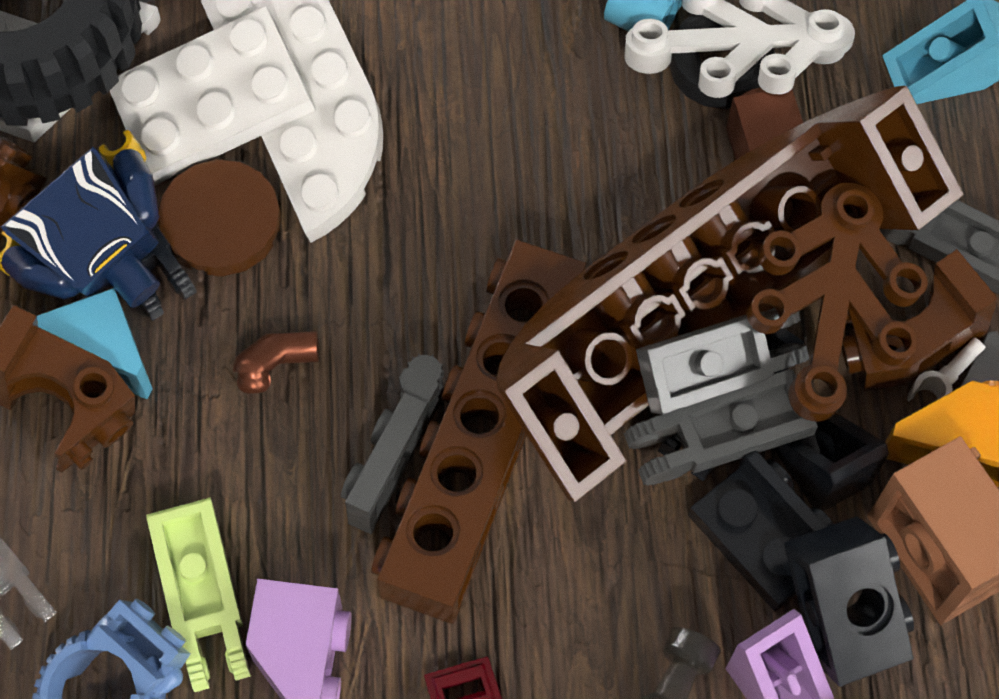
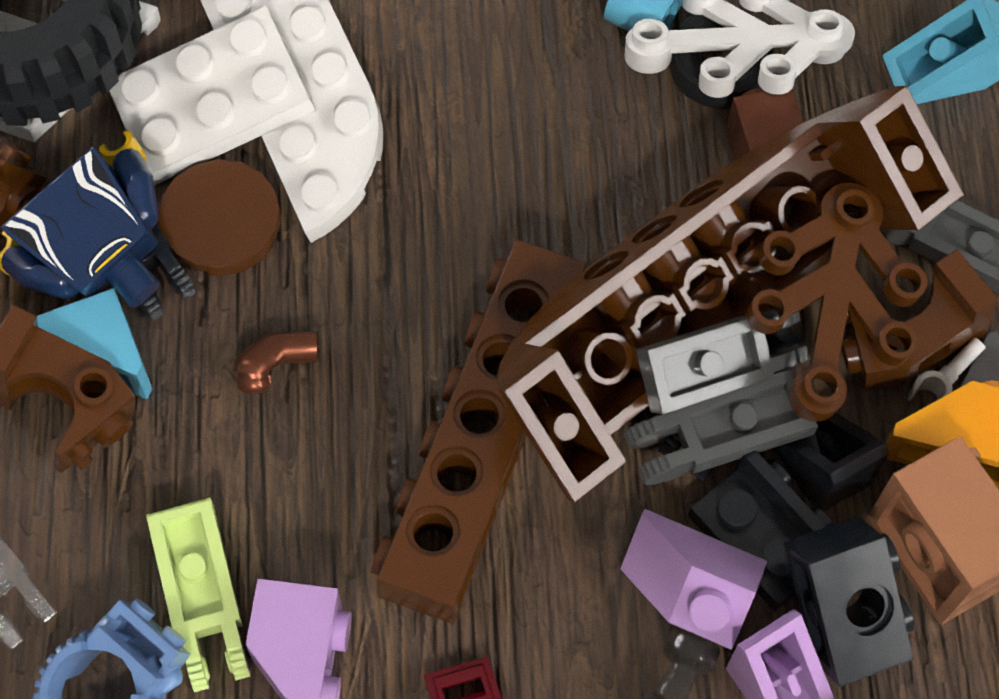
dark grey hinge [341,353,444,535] -> none
none -> lavender slope [620,509,767,650]

